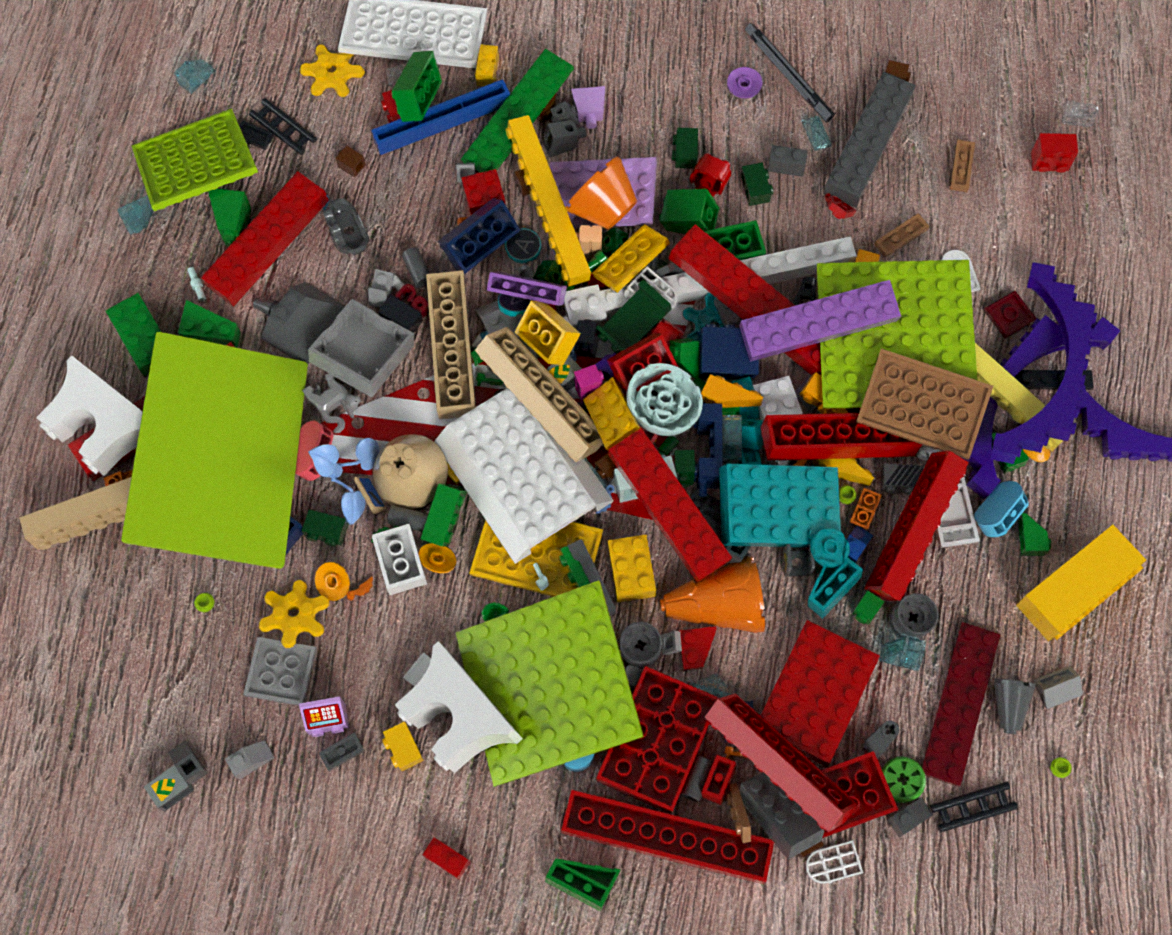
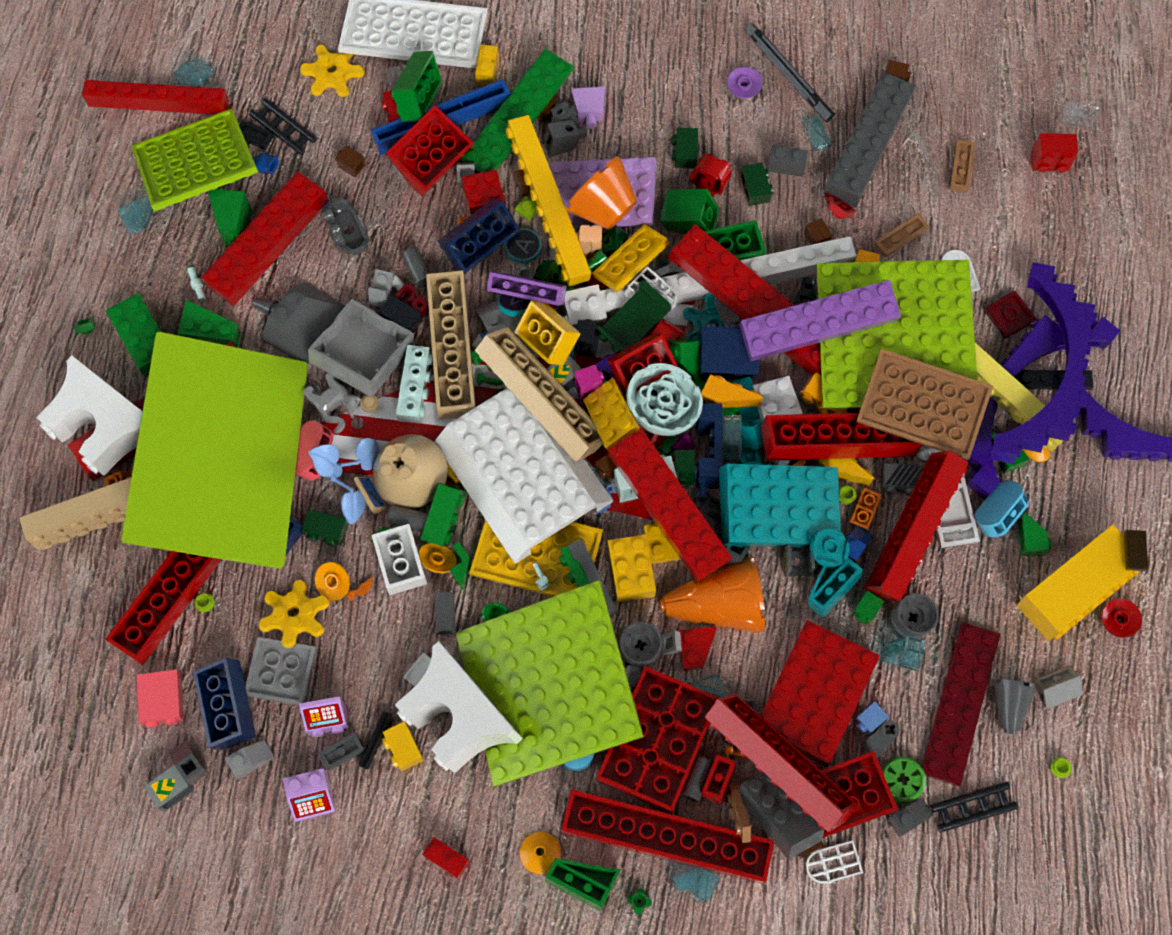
none -> green plate [74,317,96,335]
none -> red brick [82,80,229,115]
none -> red brick [105,551,222,666]
none -> coral brick [137,669,184,728]
none -> dark blue brick [193,657,256,750]
none -> blue piece [252,152,279,174]
none -> lavender slope [283,768,335,822]
none -> black axle [358,711,393,769]
none -> tan plate [360,395,379,413]
none -> red slope [386,105,474,197]
none -> light aqua brick [396,345,433,424]
none -> dark grey pin [435,592,456,635]
none -> green slope [450,541,471,590]
none -> lime plate [515,196,537,221]
none -> light orange dish [520,832,561,874]
none -> green plate [627,888,652,914]
none -> yellow wing [644,524,681,564]
none -> clear light blue slope [671,868,720,904]
none -> magenta tile [672,432,696,450]
none -> reddish brown brick [804,218,833,245]
none -> medium blue brick [855,702,889,736]
none -> red dish [1101,599,1142,638]
none -> dark brown tile [1124,530,1148,571]

